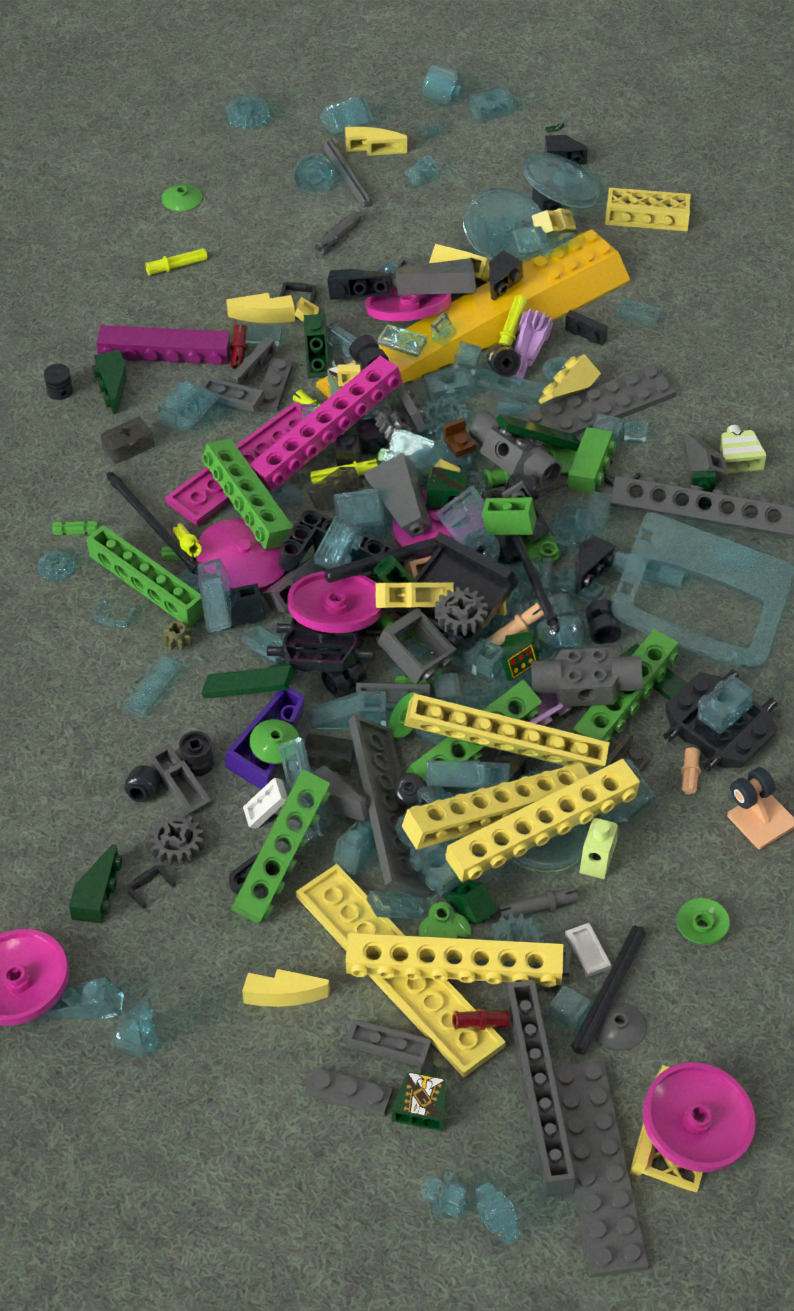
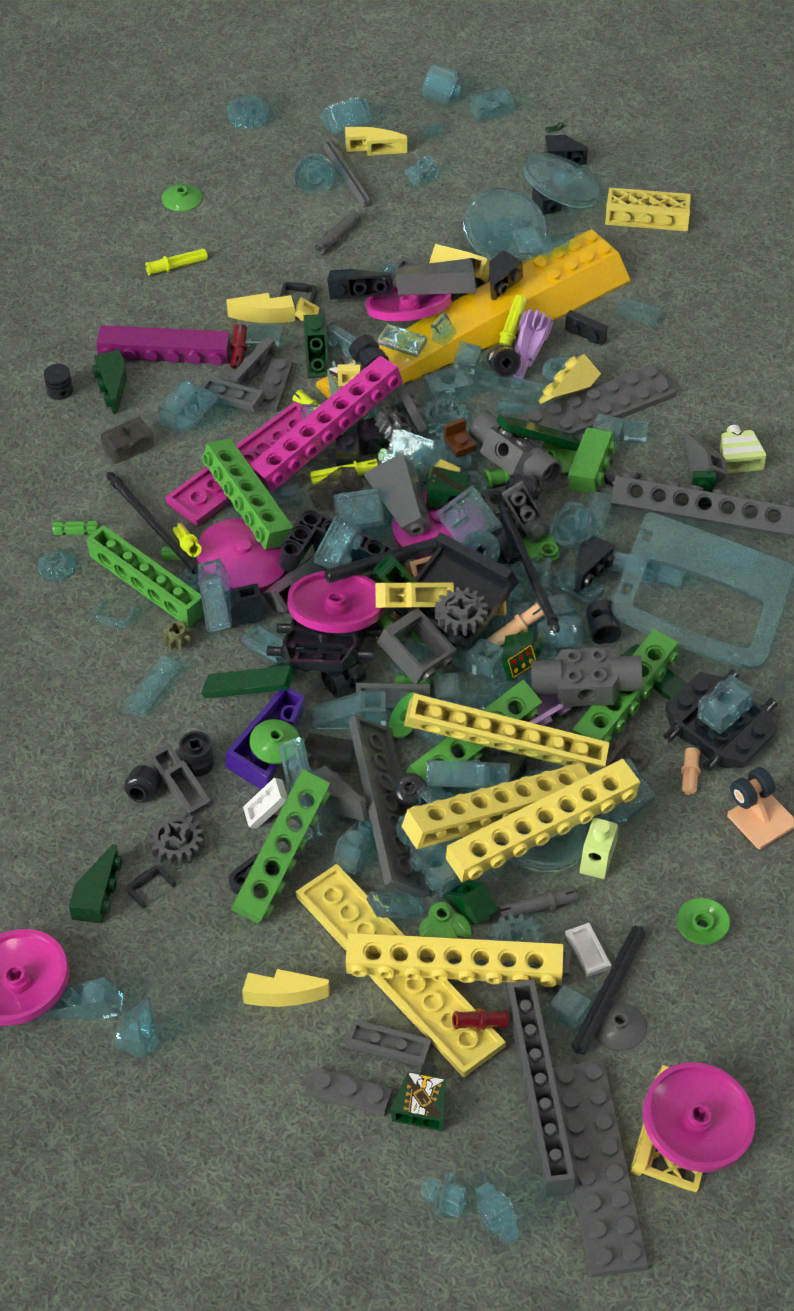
bright green brick [482,497,537,535] -> none
light yellow slope [532,208,577,236] -> none

